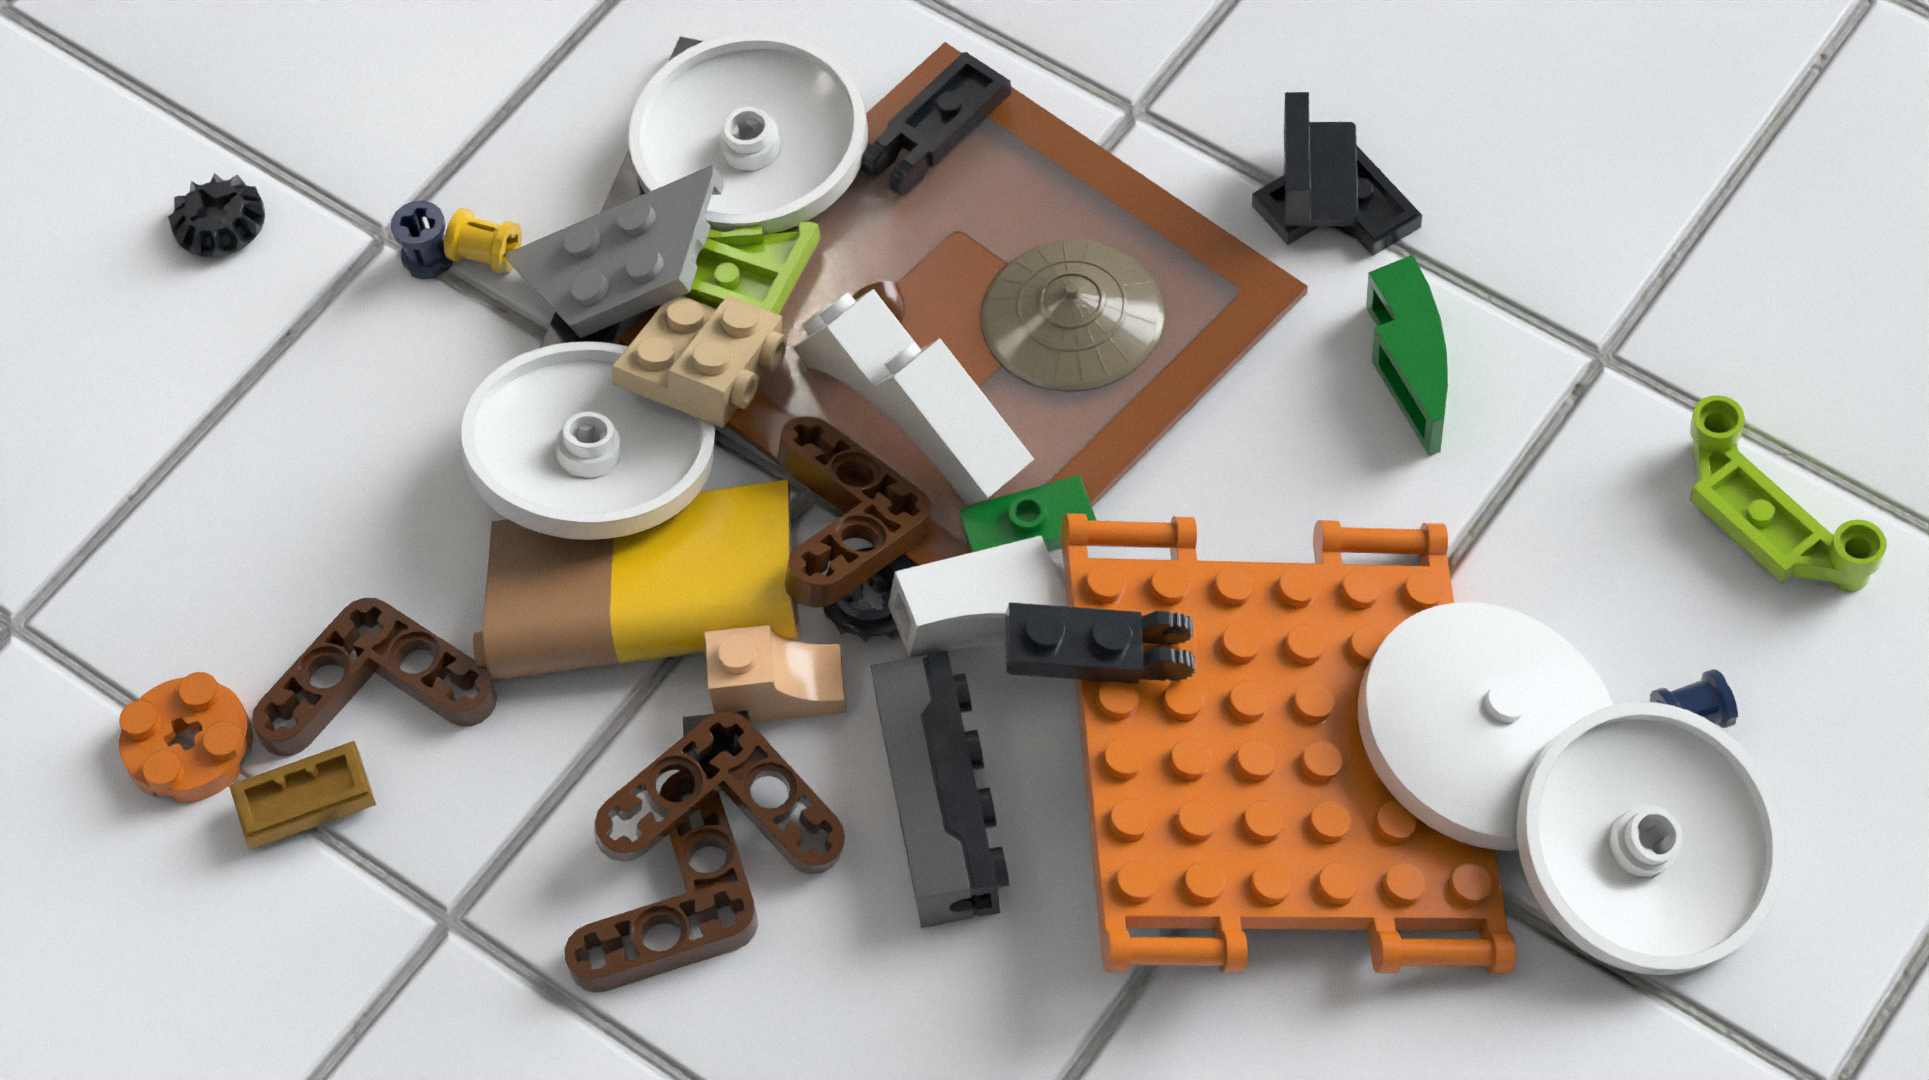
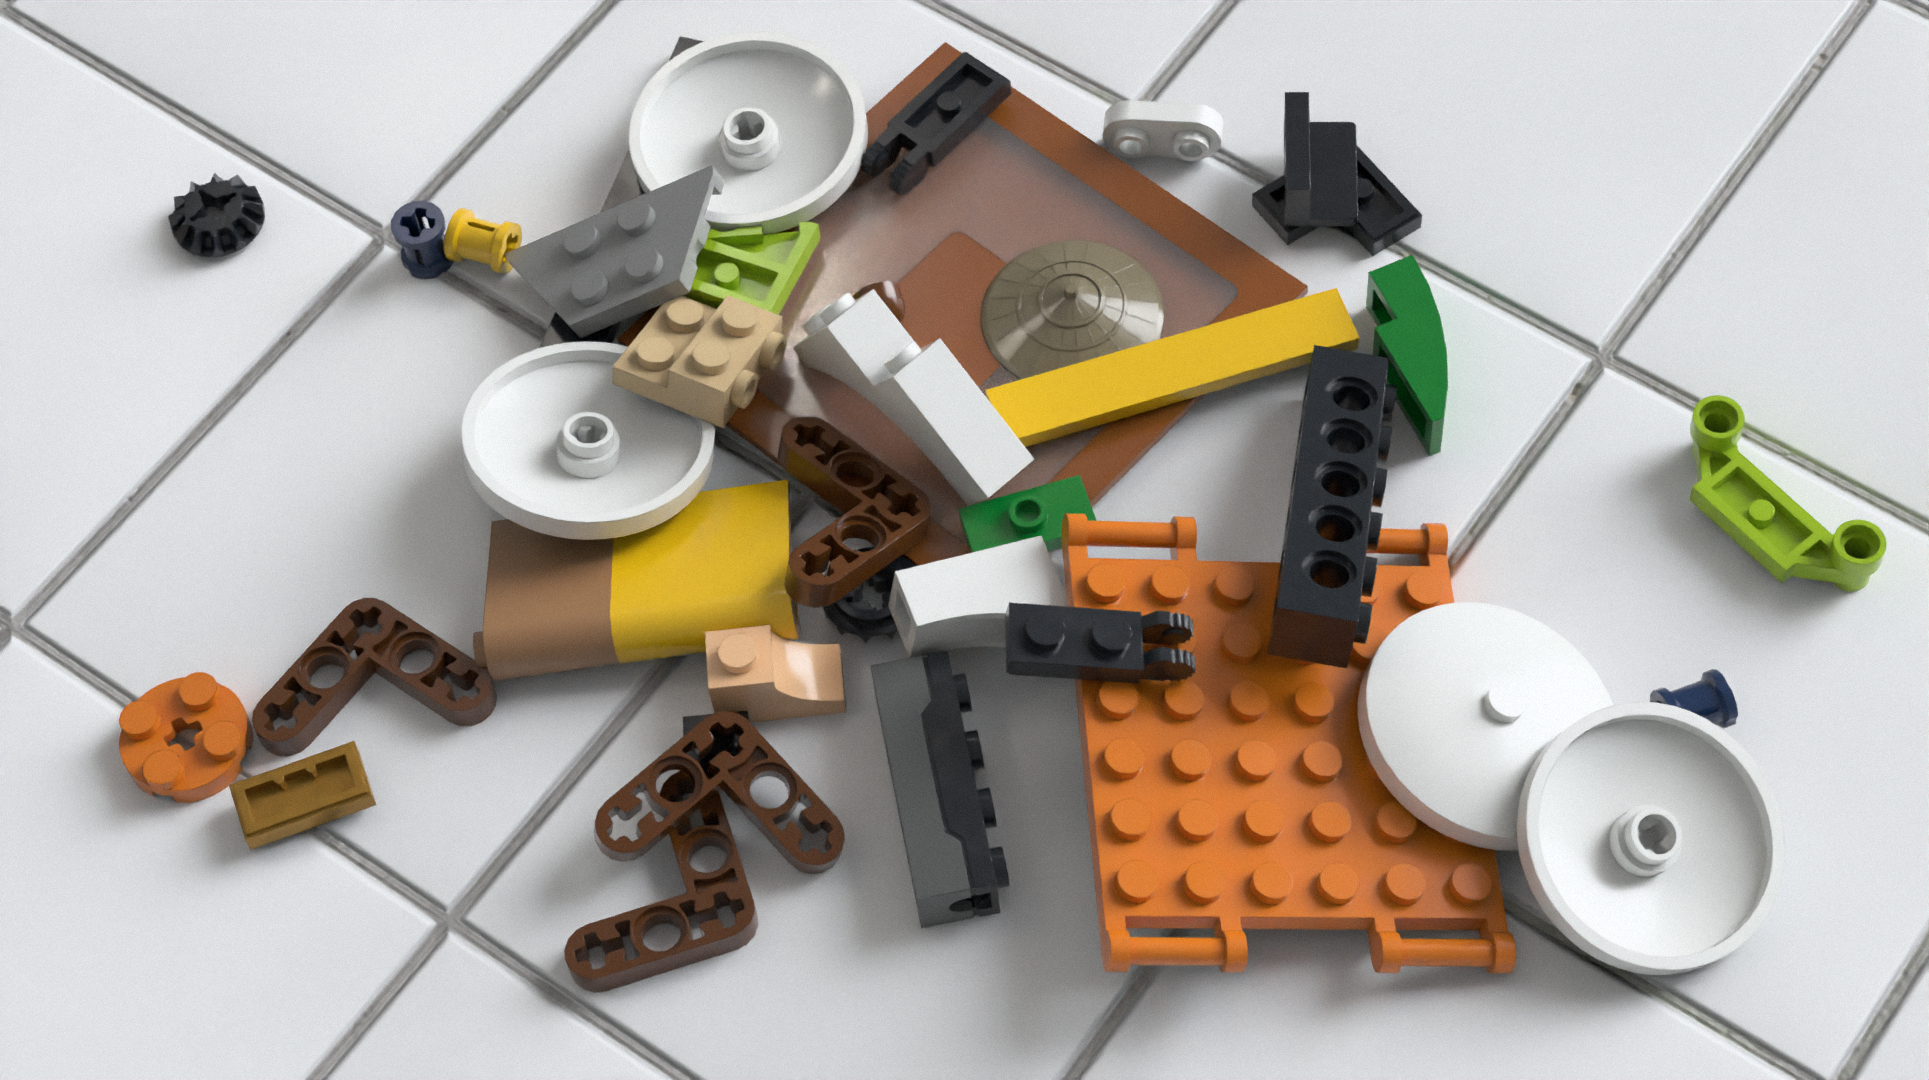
none -> yellow tile [986,288,1360,447]
none -> white plate [1102,100,1223,161]
none -> black brick [1267,345,1397,669]

